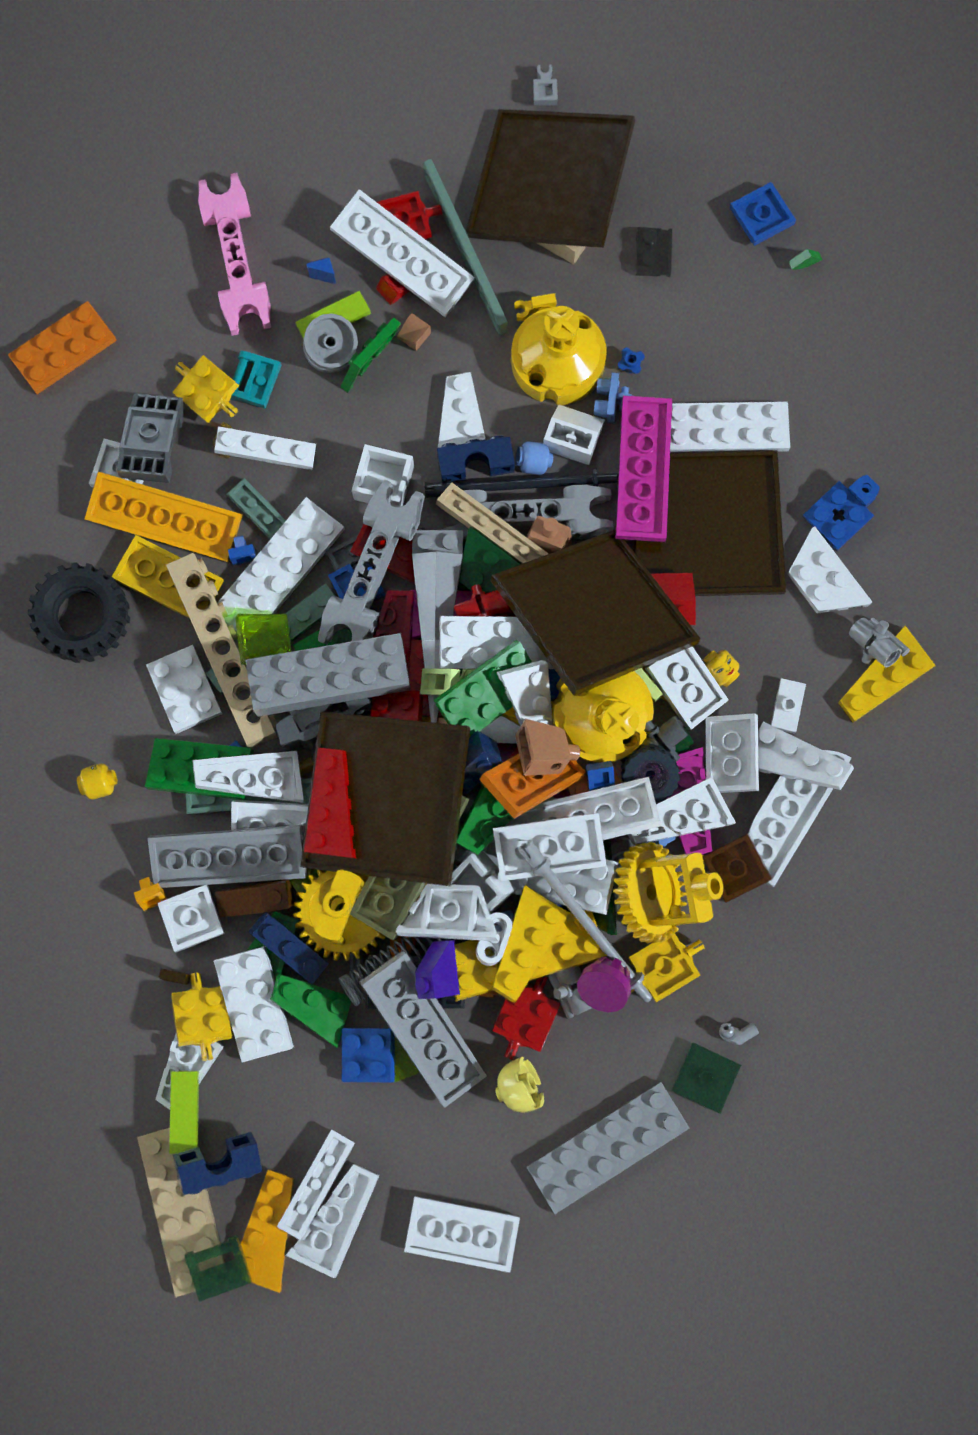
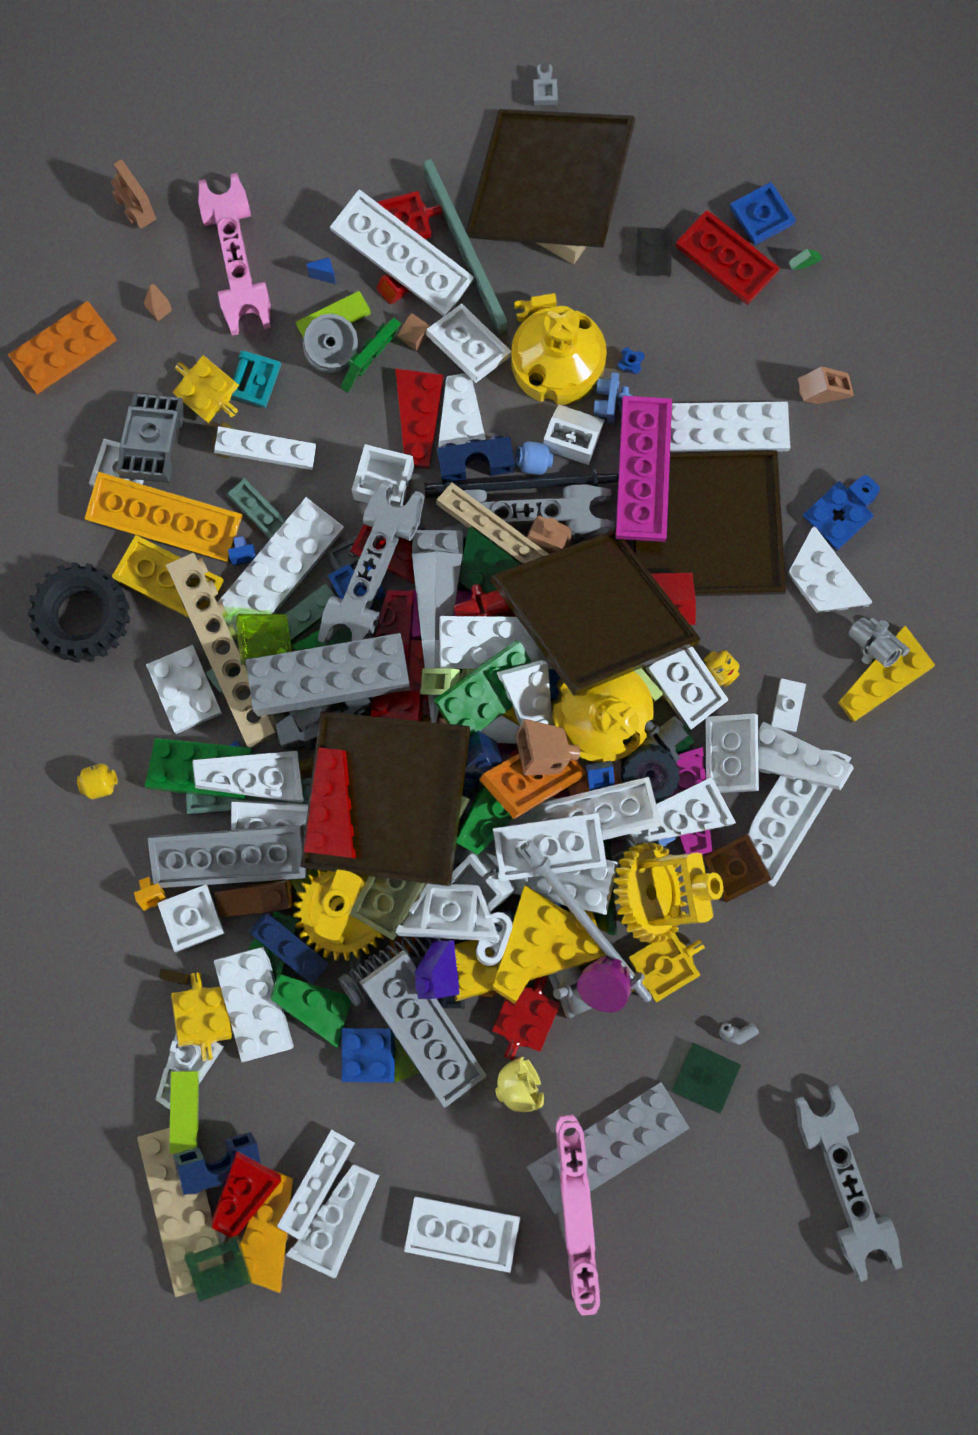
none -> nougat plate [111,159,156,229]
none -> nougat slope [144,283,172,321]
none -> red wing [211,1151,282,1240]
none -> red wing [395,368,444,469]
none -> white plate [426,304,511,383]
none -> bright pink piece [556,1114,600,1316]
none -> red plate [675,210,780,305]
none -> light grey piece [794,1085,902,1282]
none -> nougat slope [798,366,854,404]

